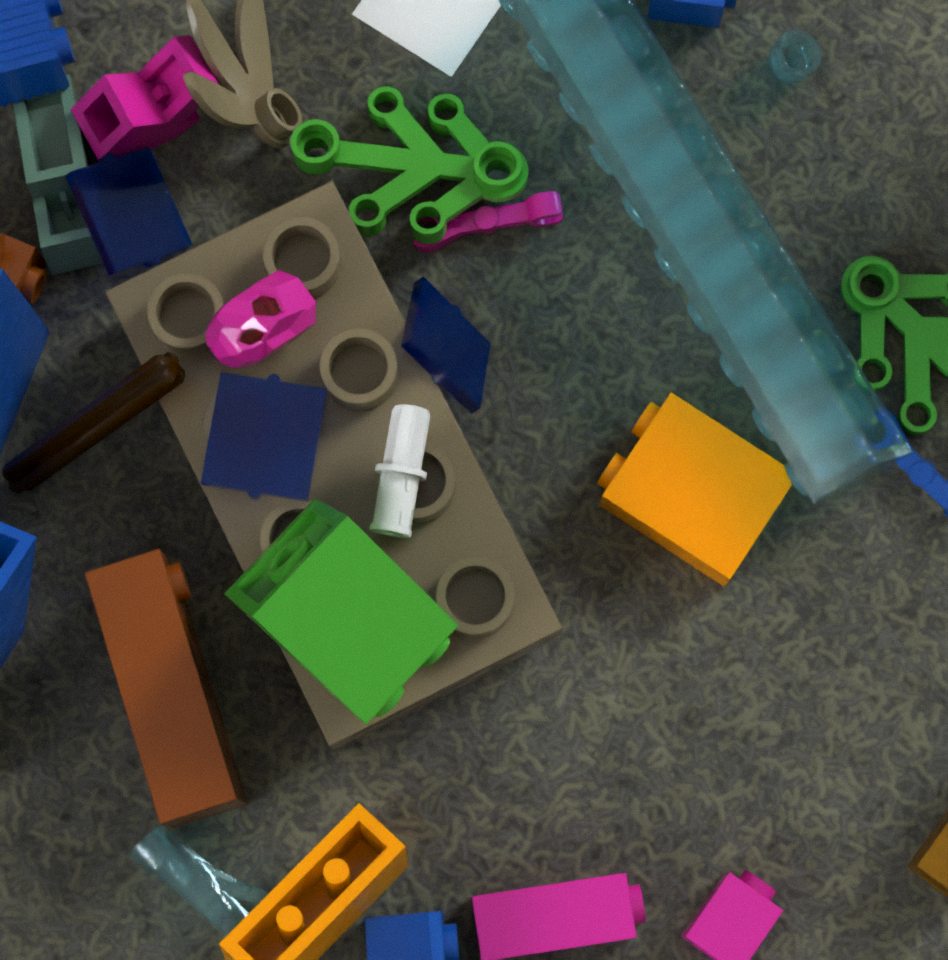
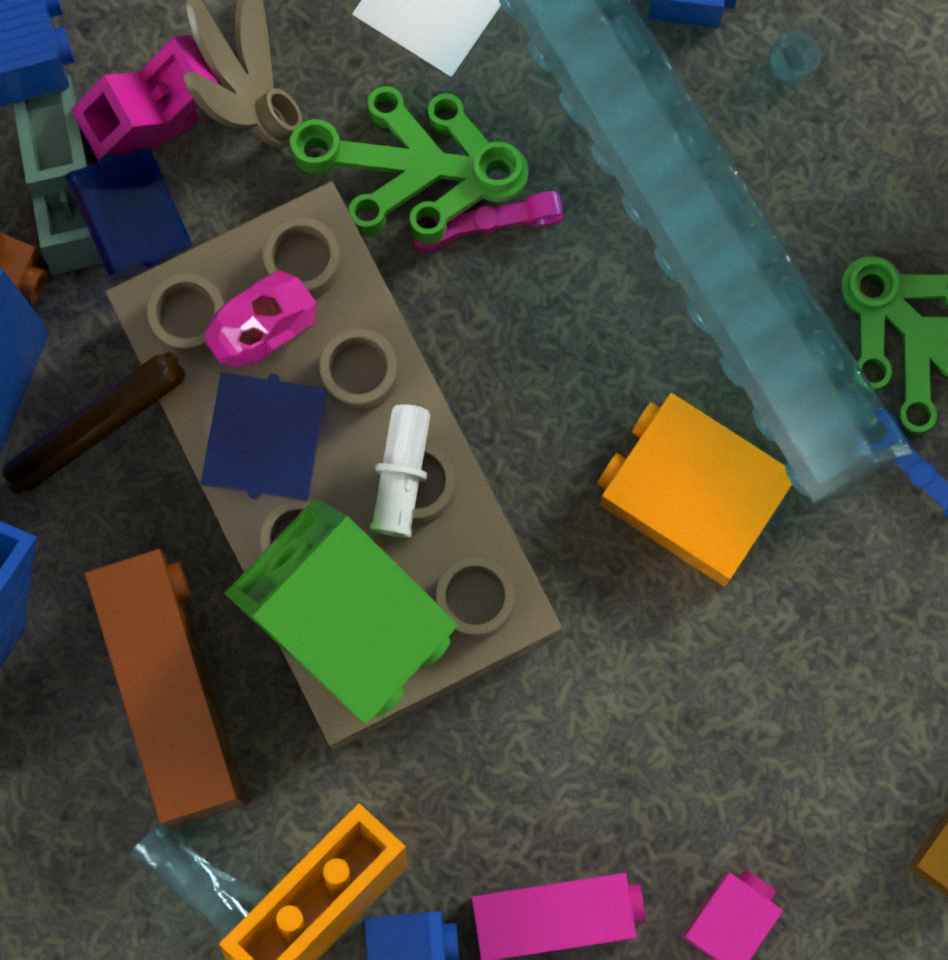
clear blue piece [401,276,491,414] -> none

